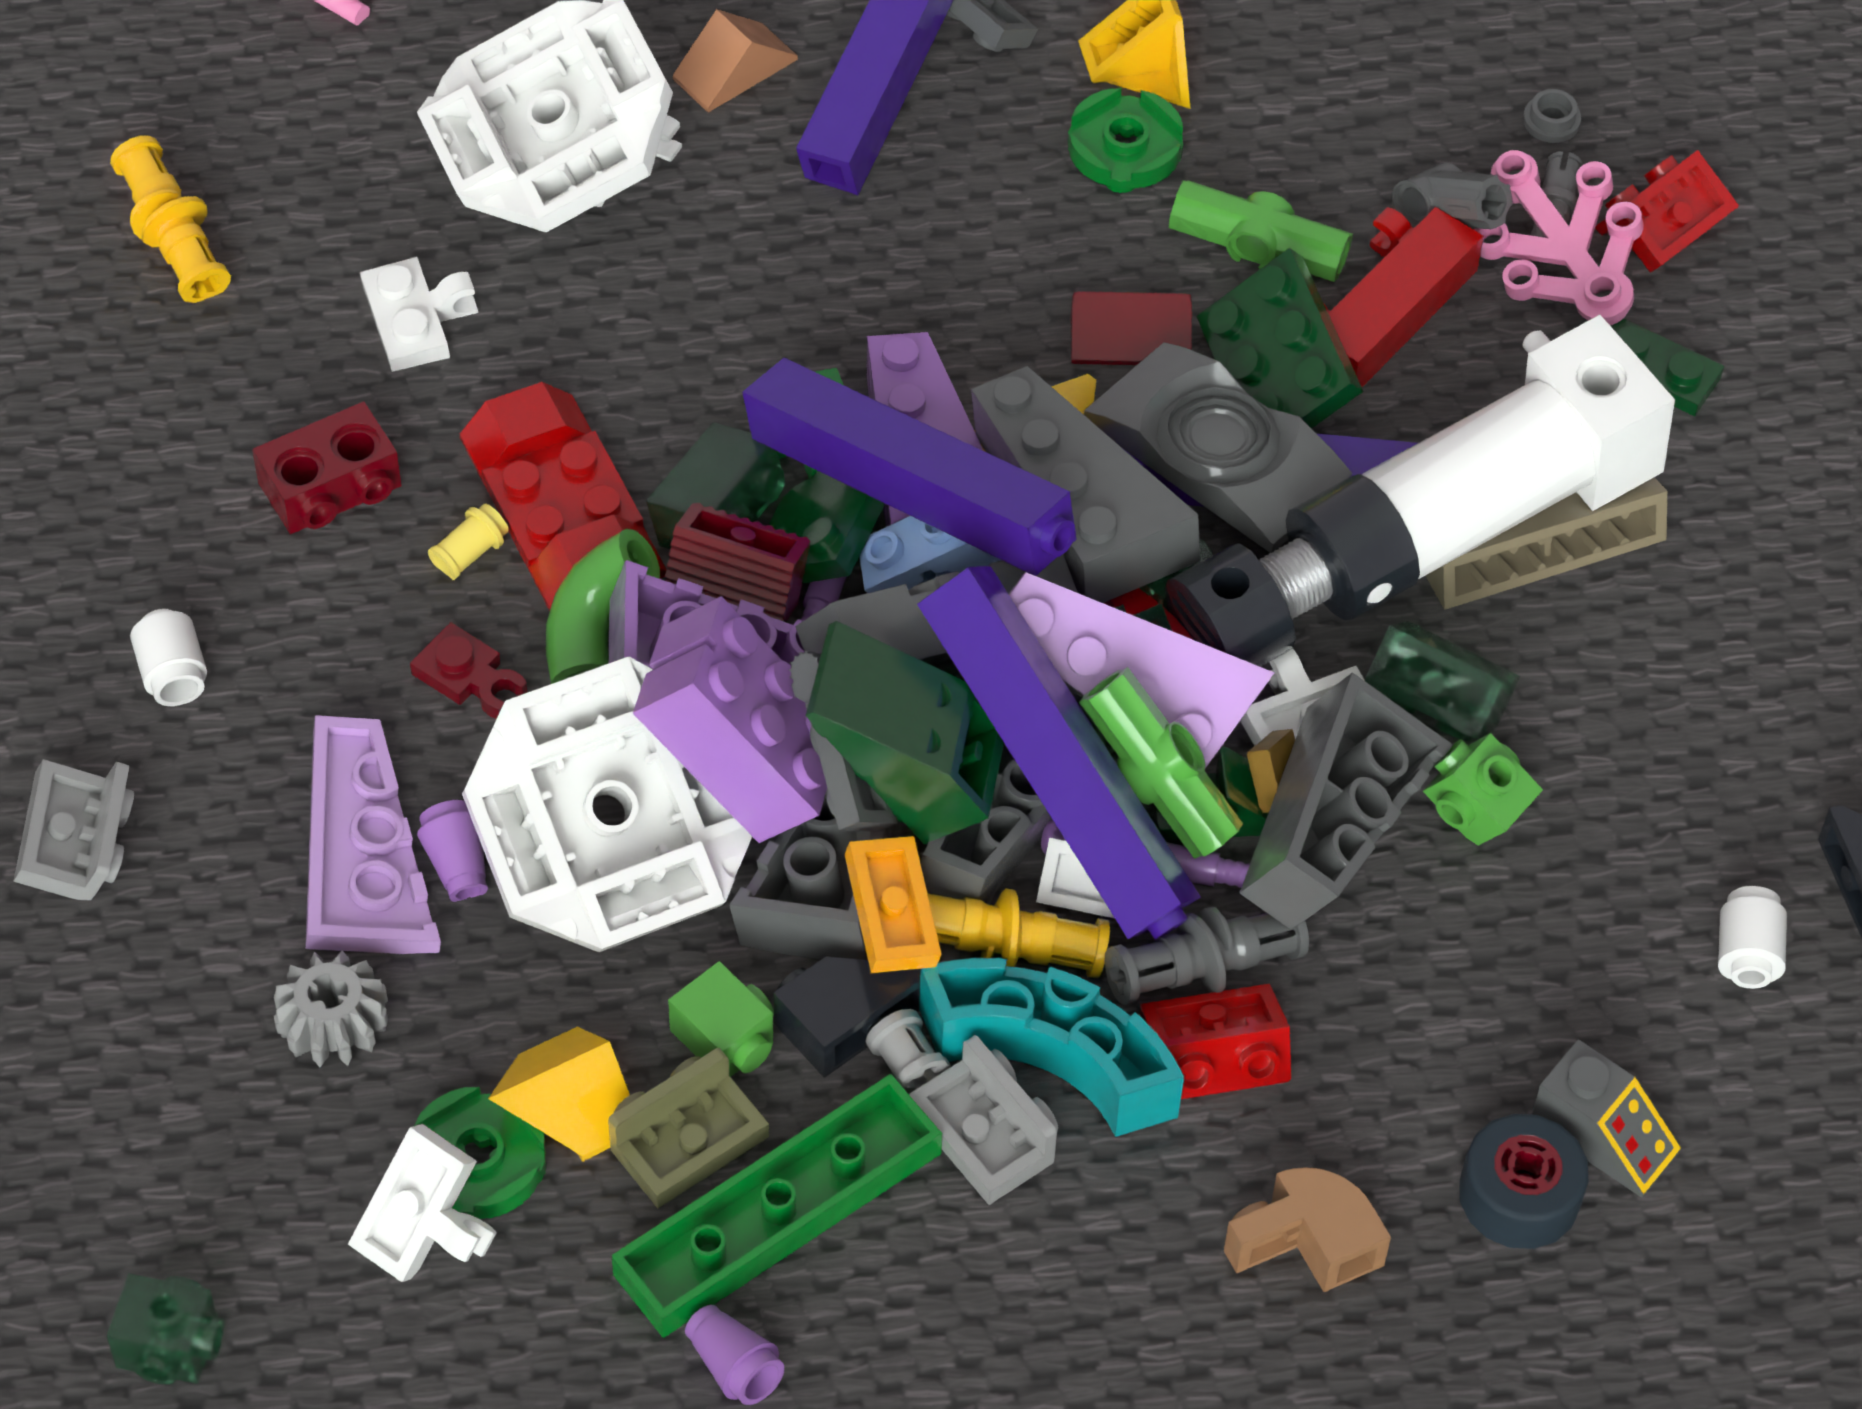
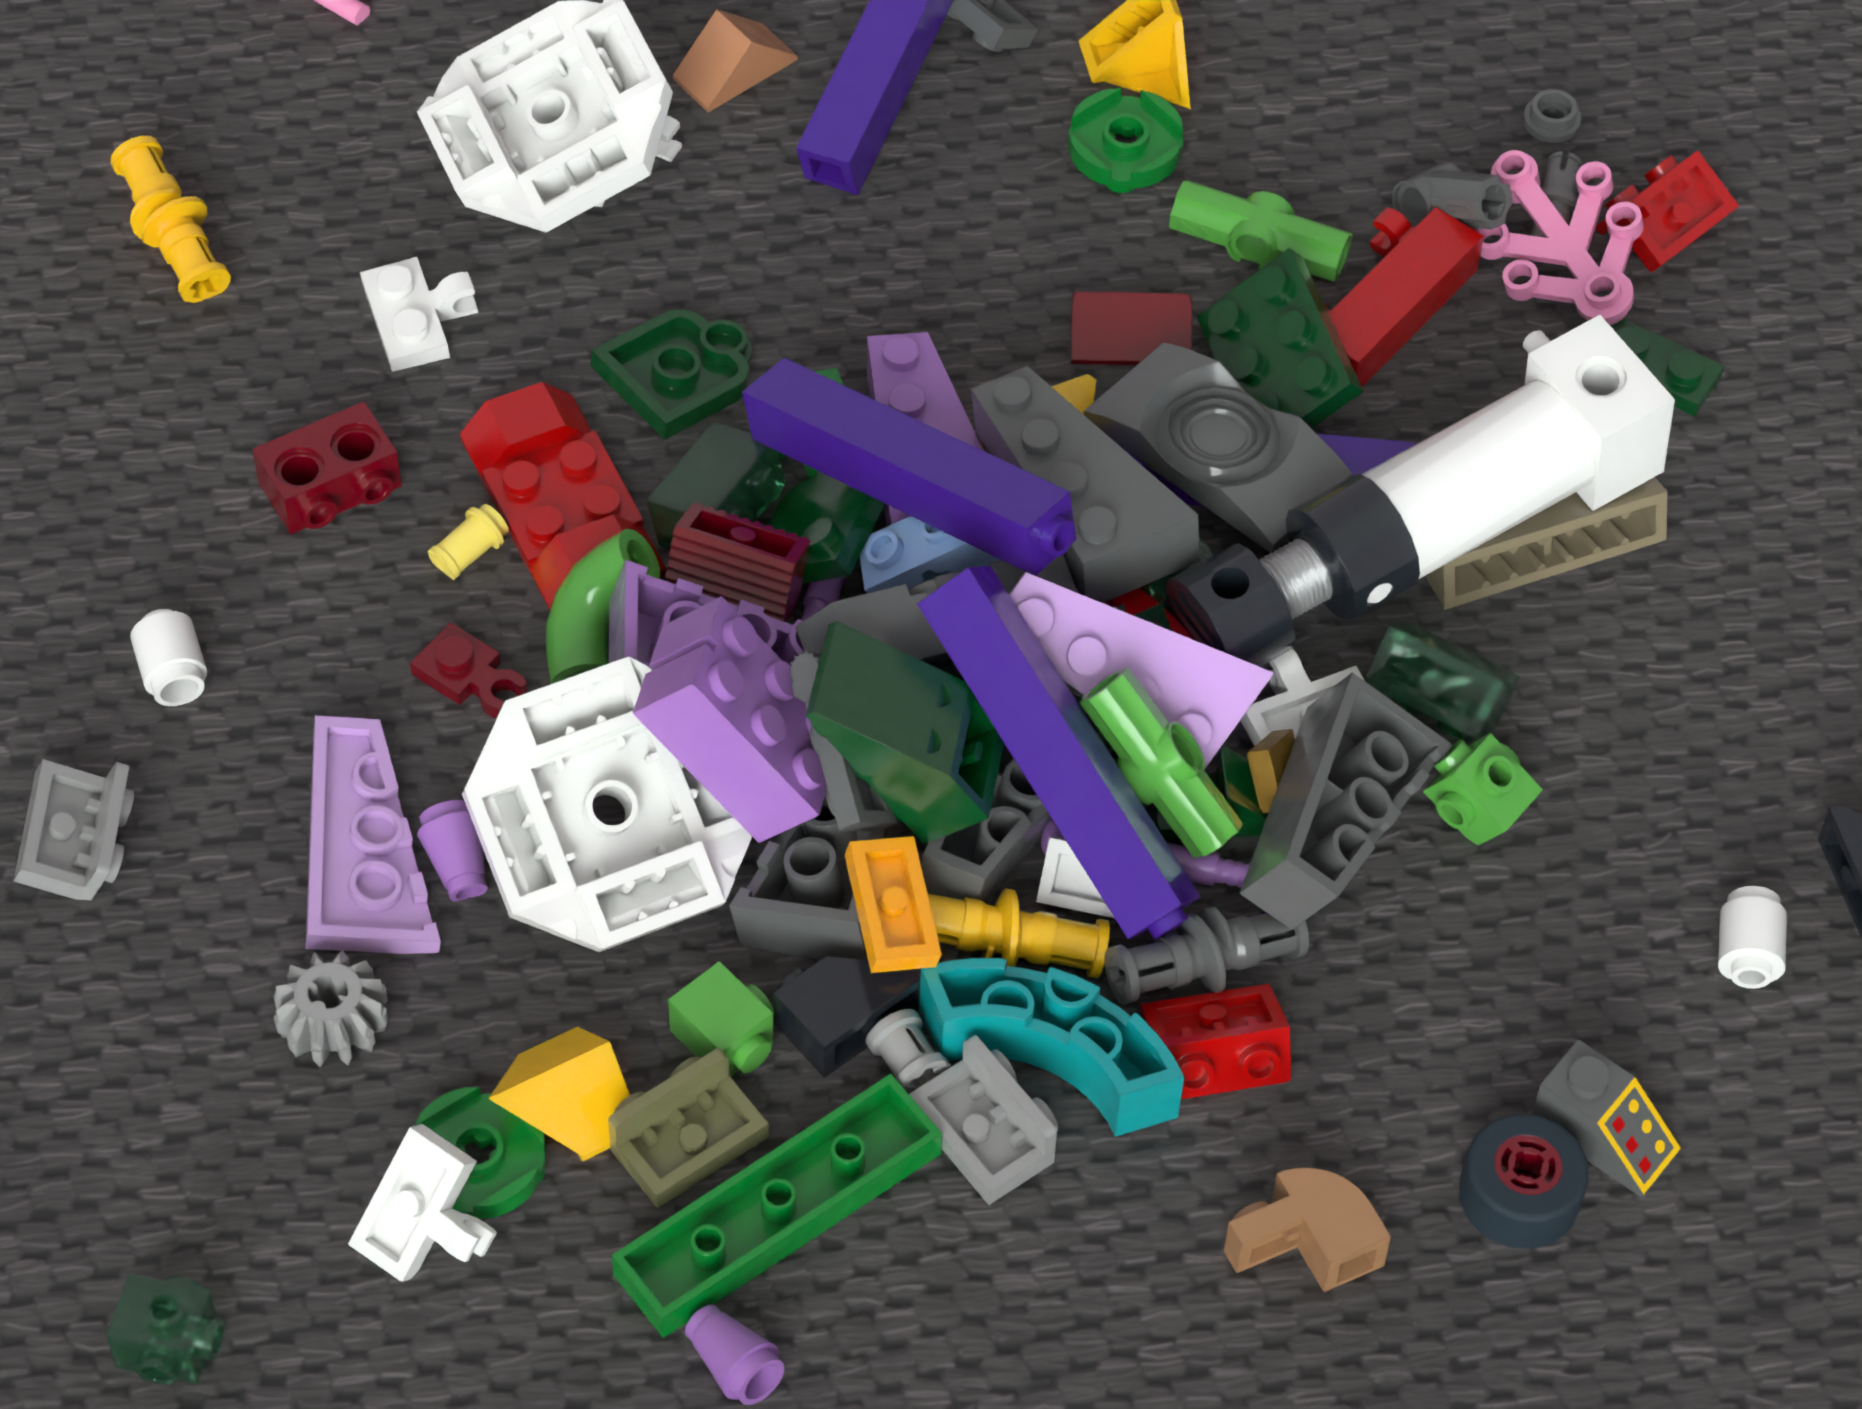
none -> dark green plate [590,309,753,440]

